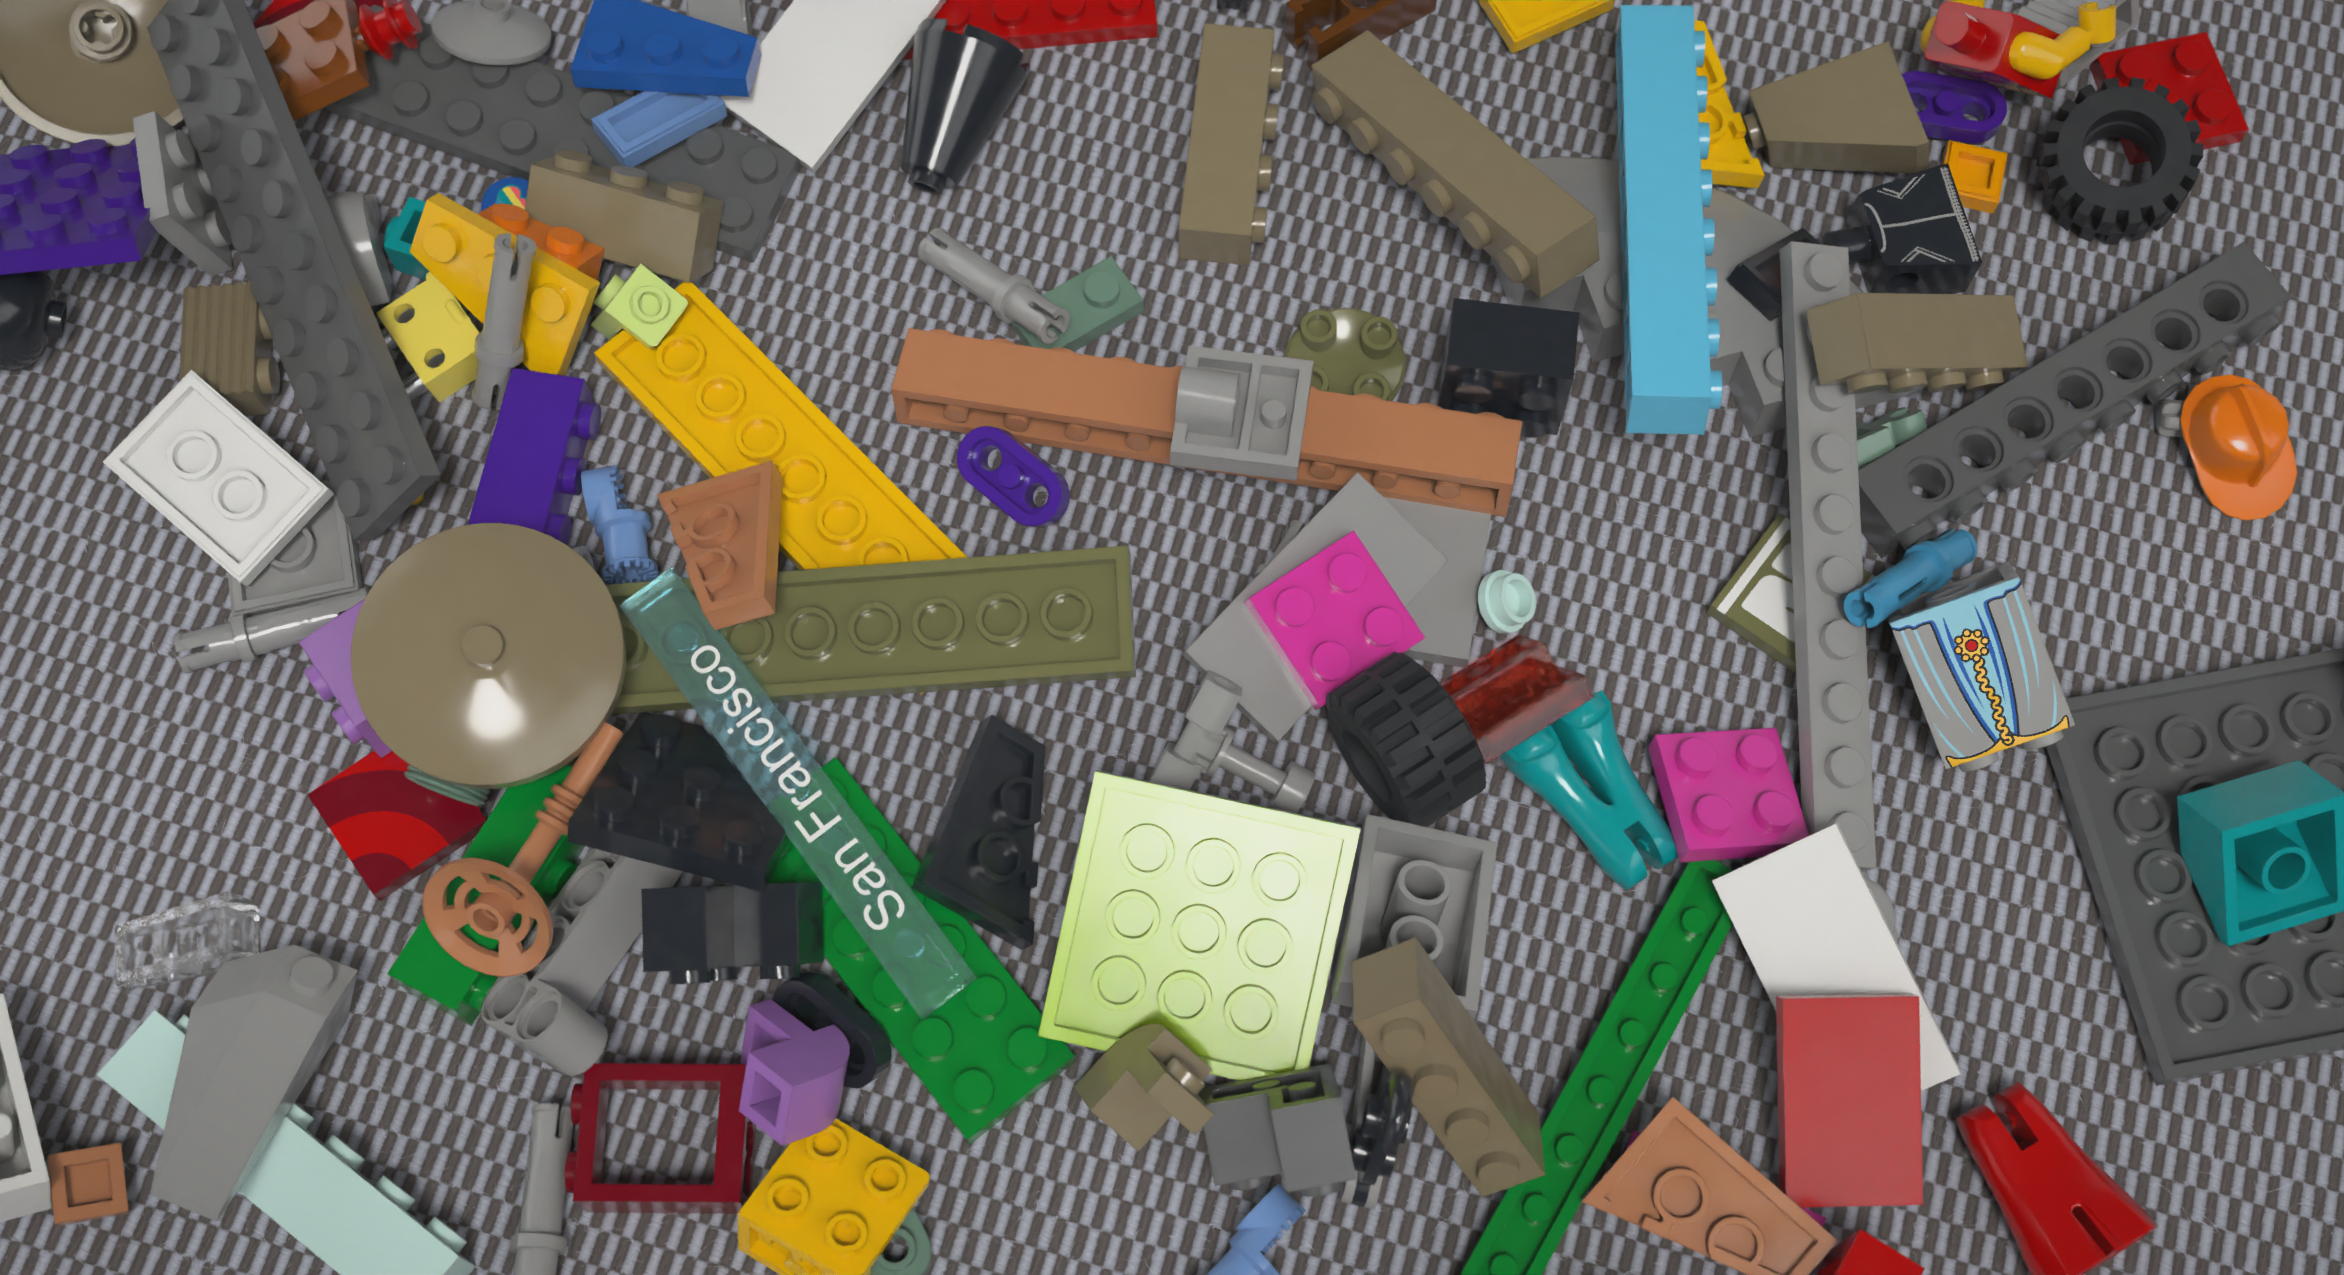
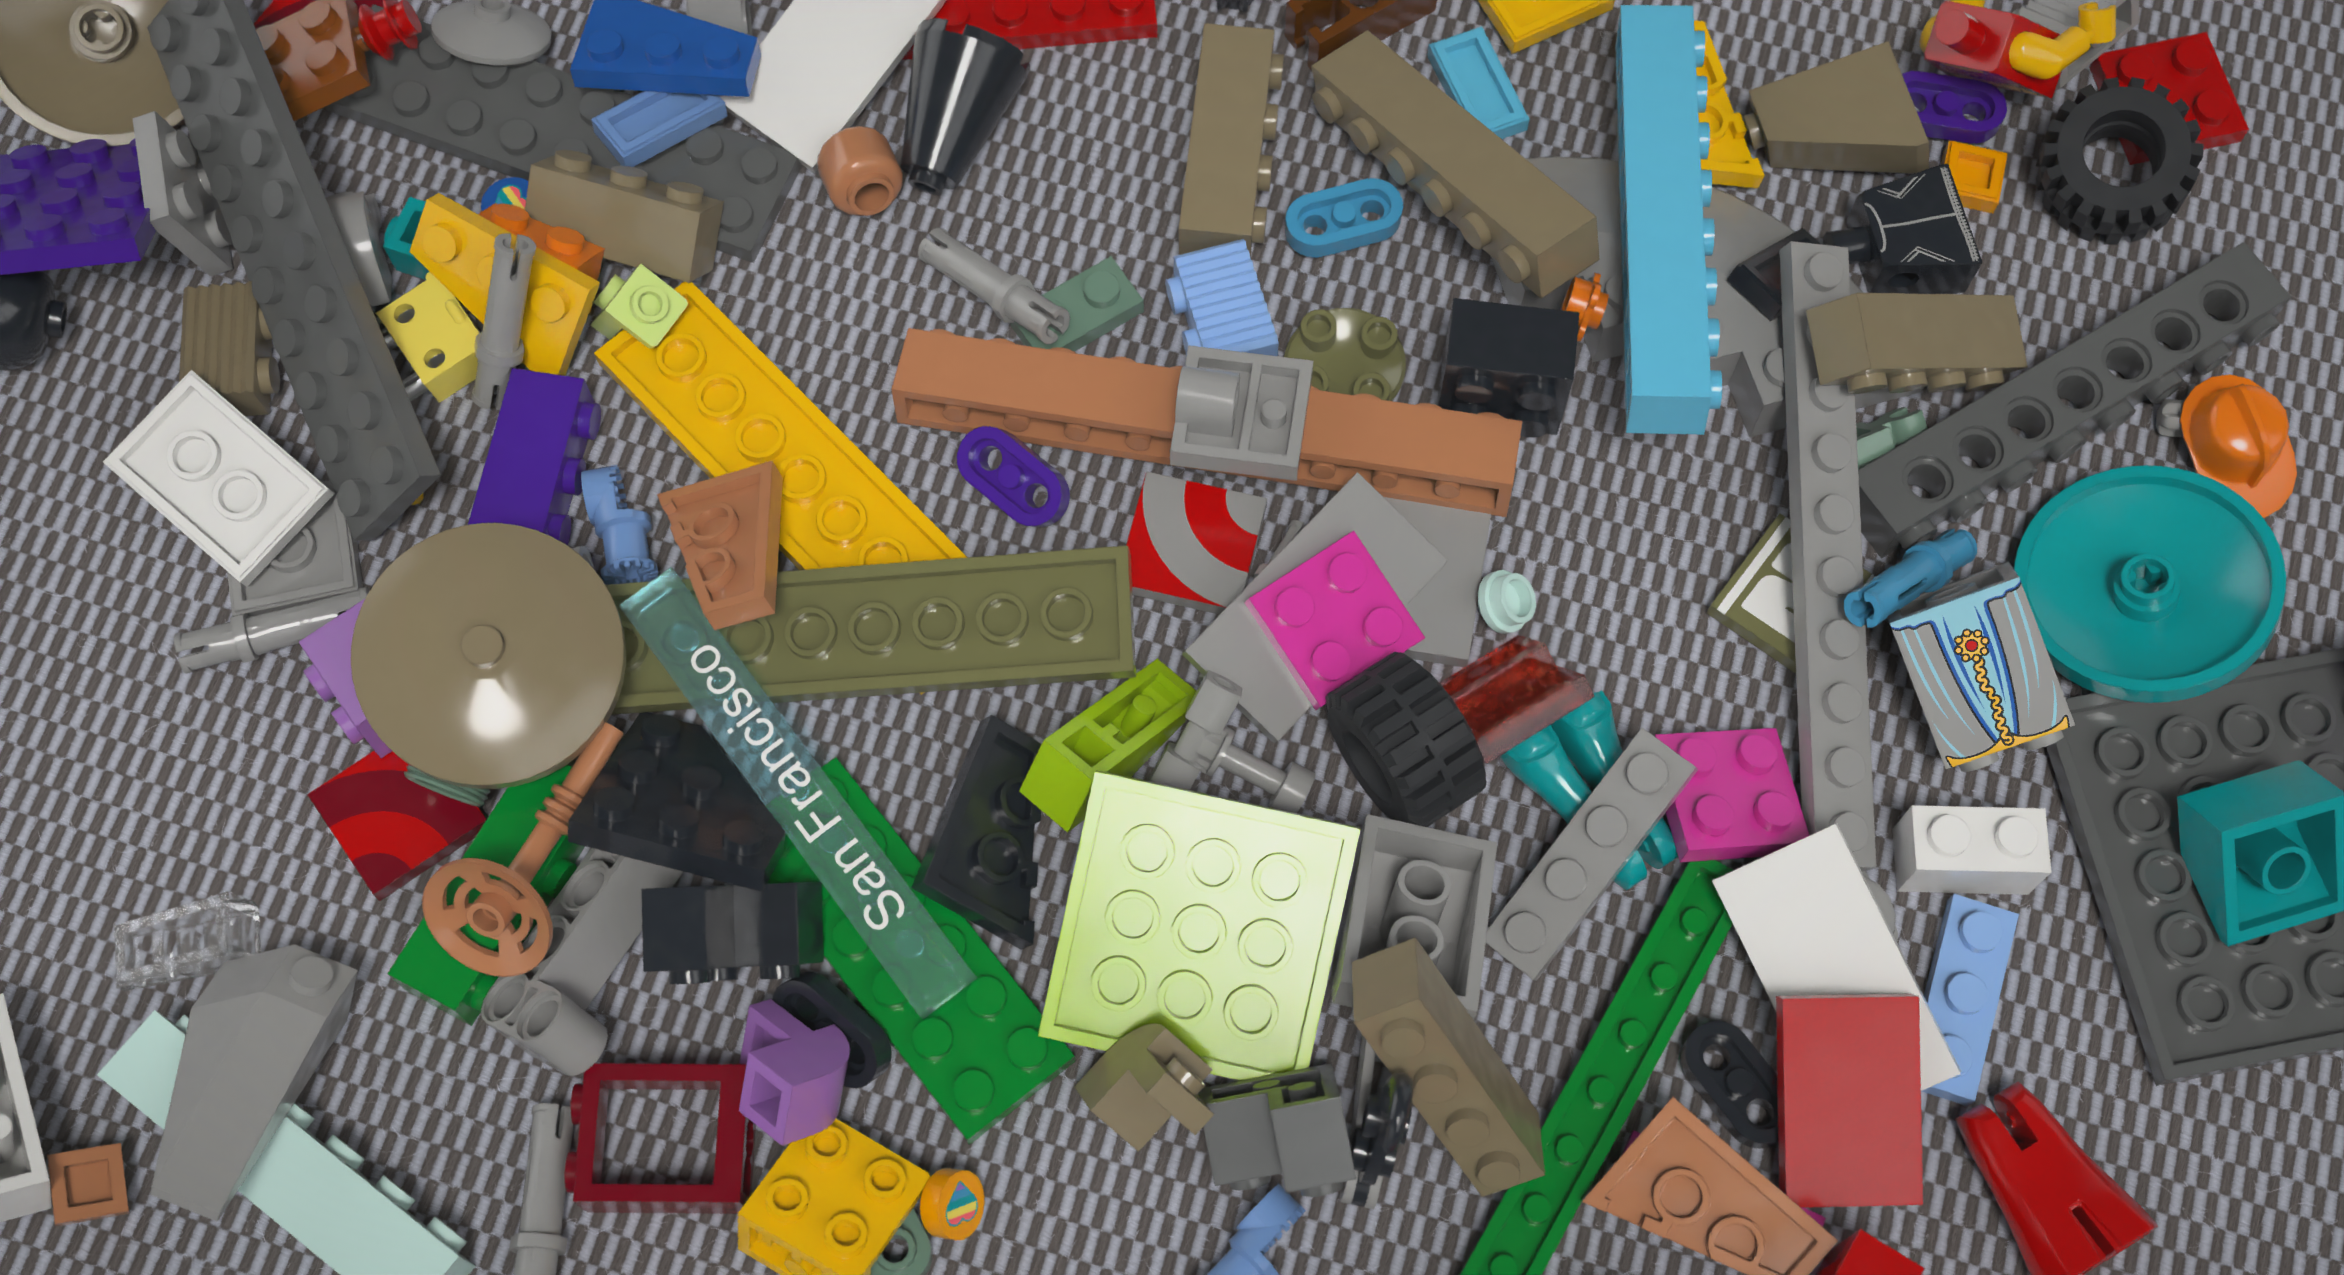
none -> nougat head [818,126,903,216]
none -> light orange tile [920,1168,985,1241]
none -> lime slope [1019,659,1196,833]
none -> tile [1126,471,1267,615]
none -> light blue brick [1165,239,1279,356]
none -> dark azure plate [1285,178,1403,258]
none -> medium azure tile [1427,26,1530,139]
none -> light grey plate [1486,728,1698,981]
none -> orange plate [1561,272,1609,342]
none -> black plate [1681,1021,1778,1149]
none -> white brick [1892,805,2052,895]
none -> light blue plate [1922,894,2019,1106]
none -> teal dish [2014,465,2286,703]

